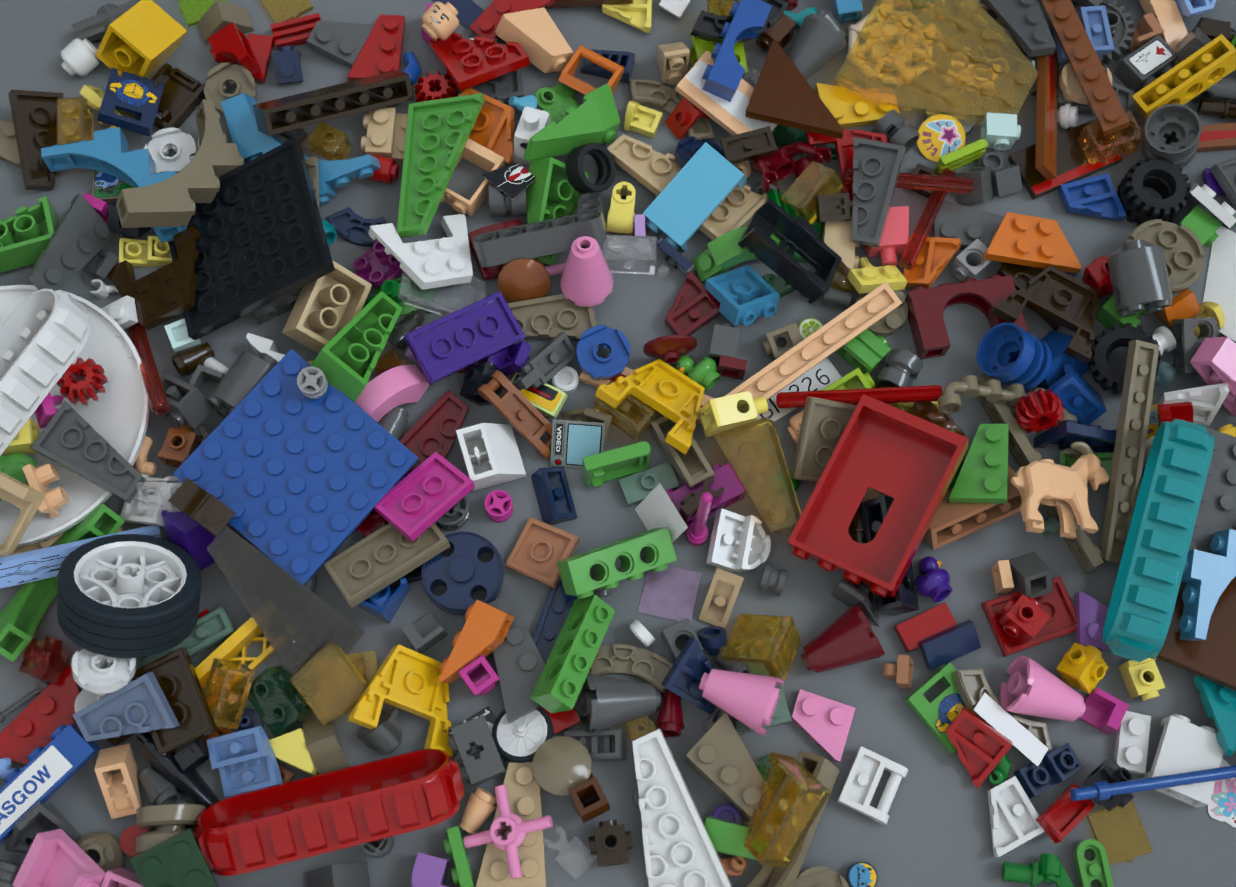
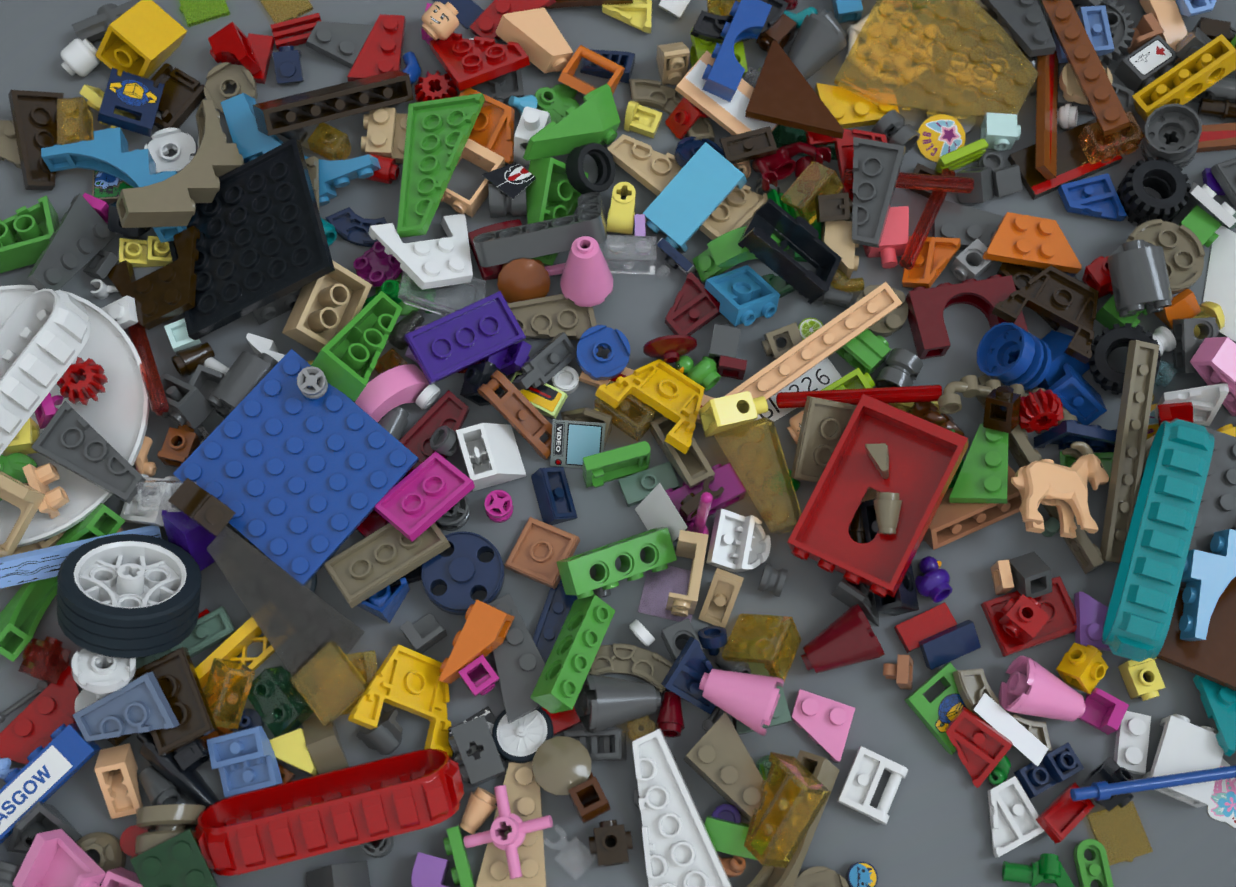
dark tan slope [198,0,254,45] -> none
light yellow plate [847,257,907,294] -> none
none -> white tile [415,383,441,410]
none -> dark grey tile [430,425,458,457]
none -> tan window [666,530,709,617]
none -> dark tan slope [865,443,889,479]
none -> dark tan cone [873,492,902,534]
none -> dark brown brick [983,386,1021,433]

